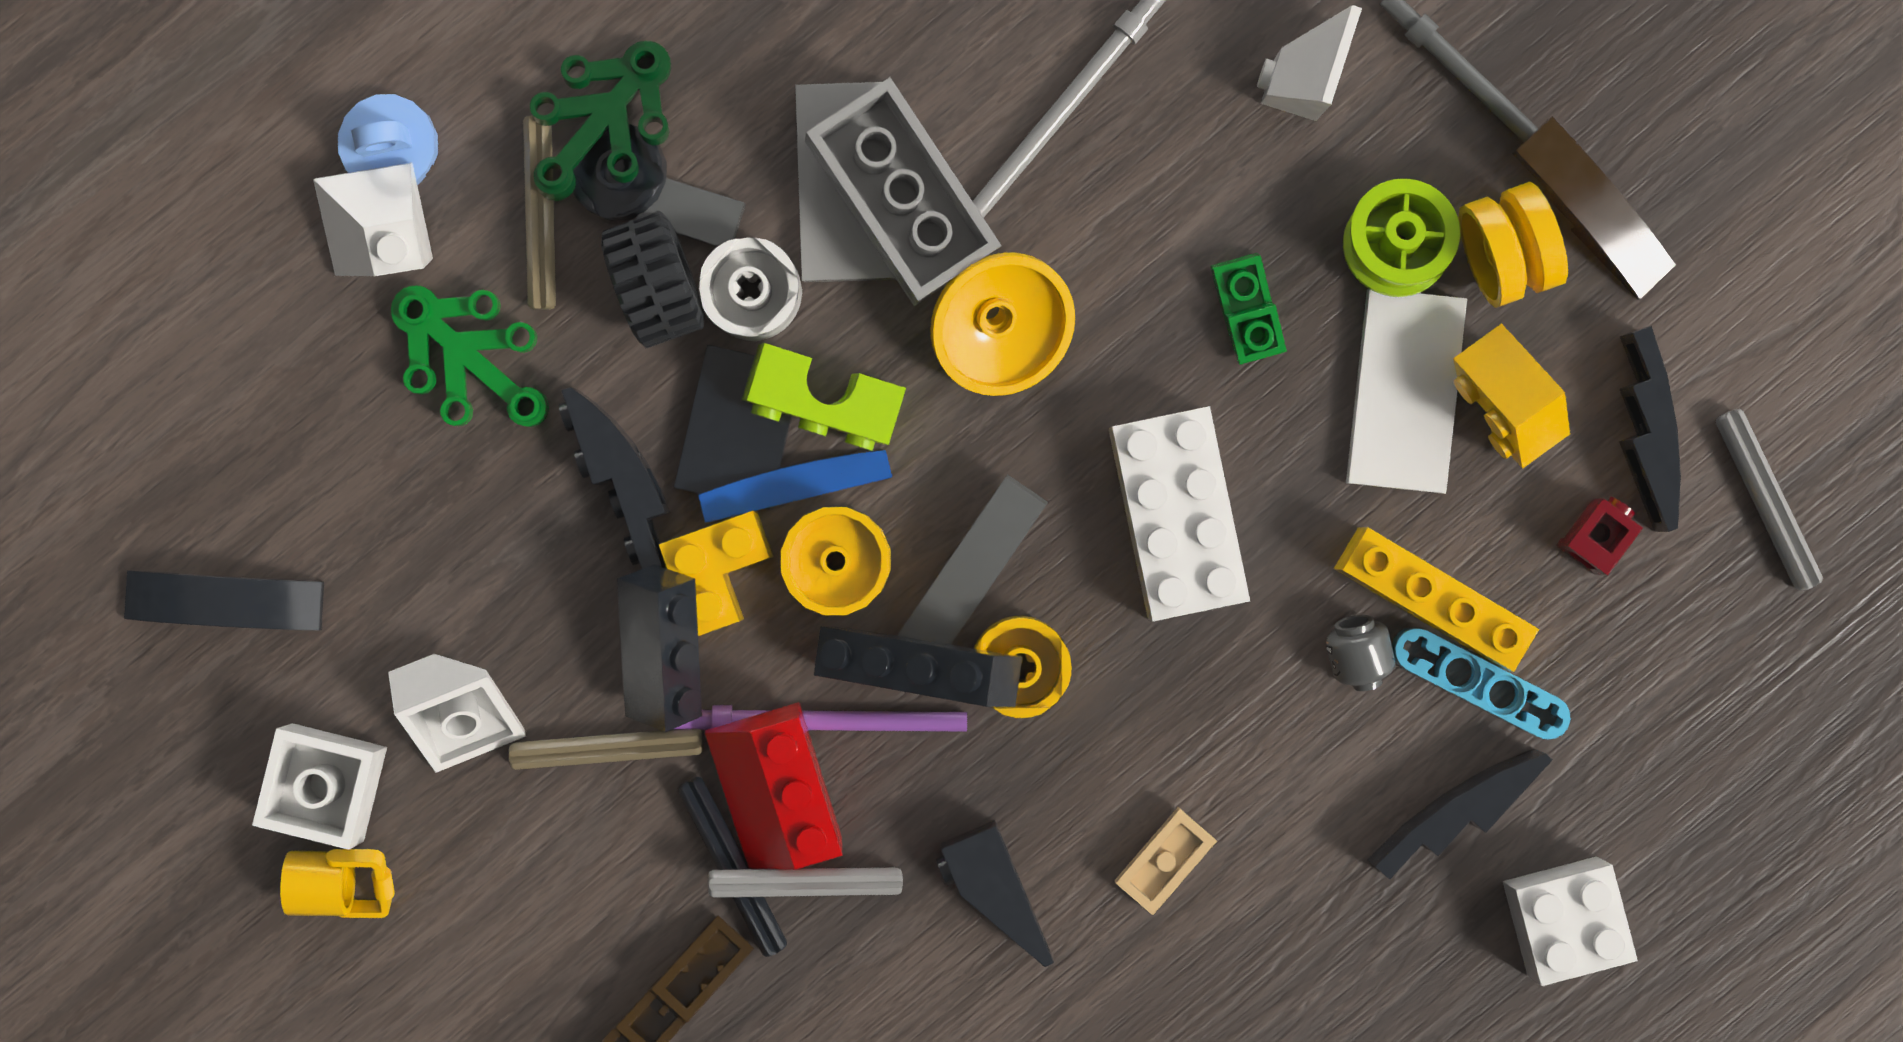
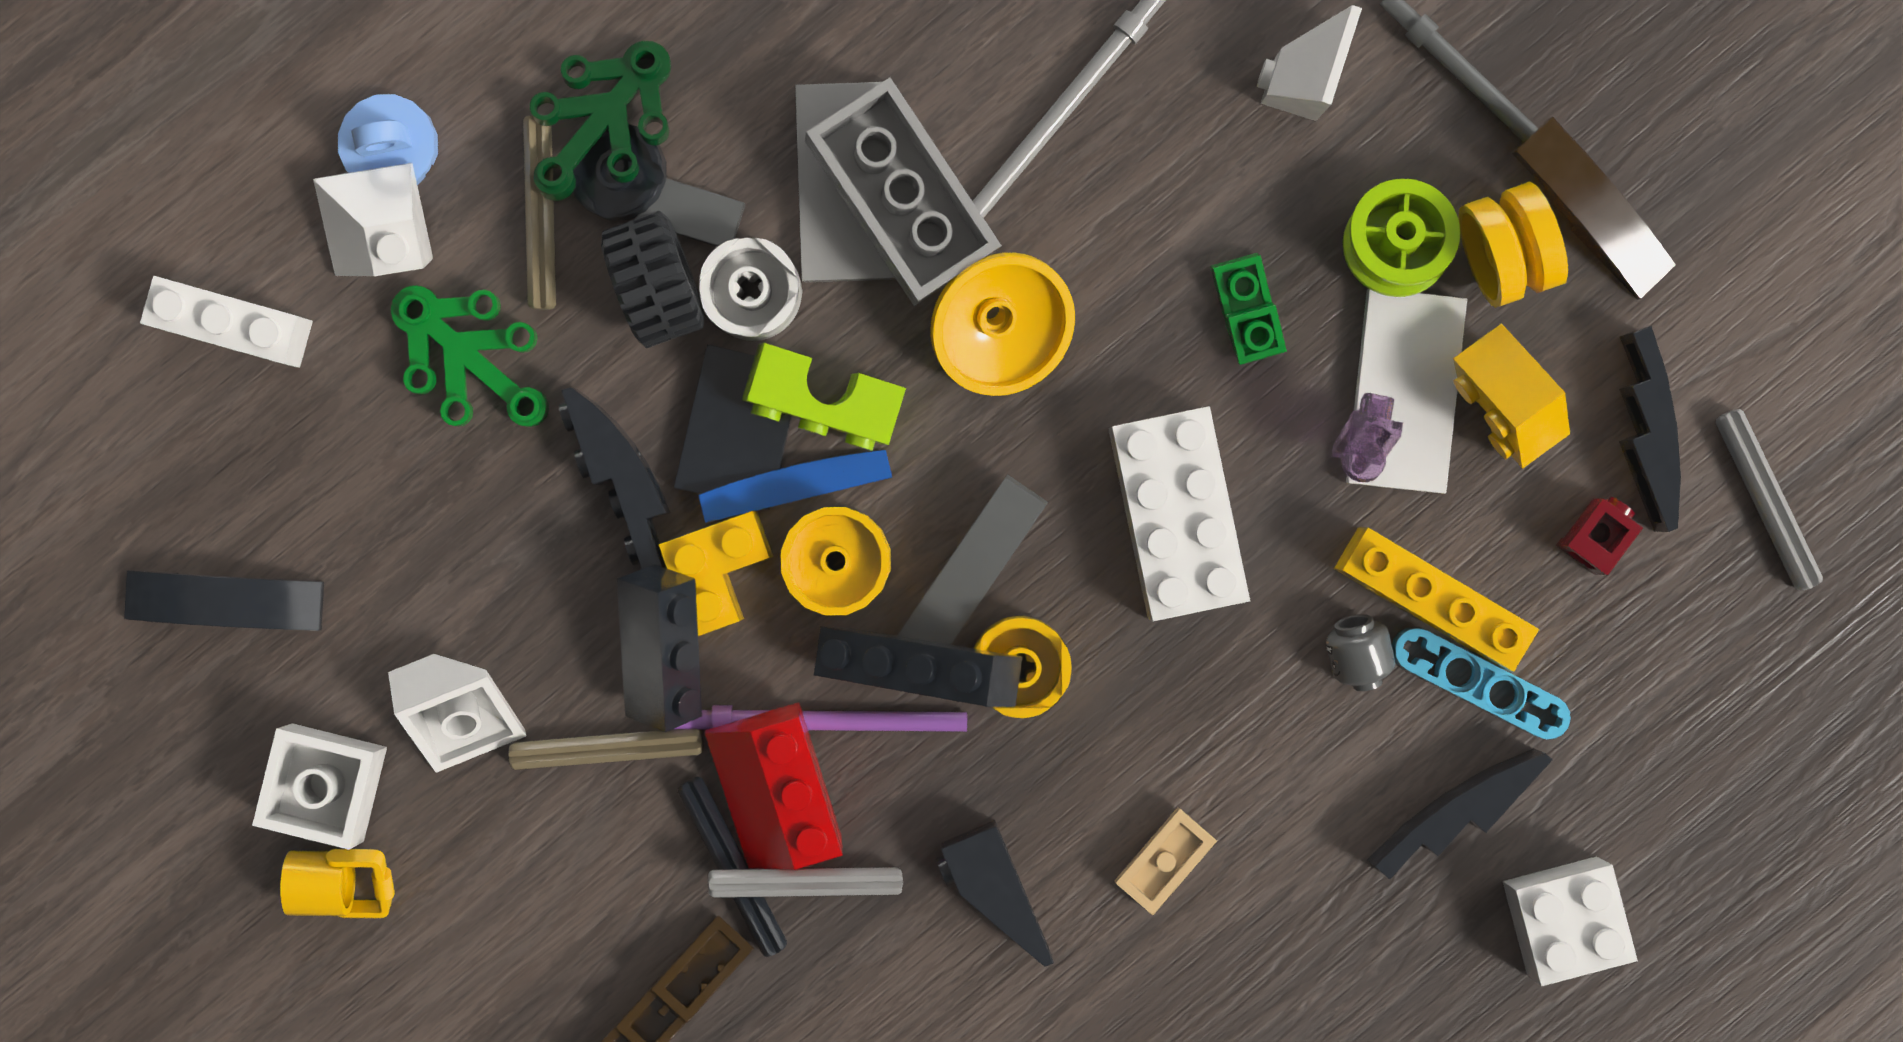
none -> white arch [140,276,313,368]
none -> clear purple hips [1332,393,1403,483]

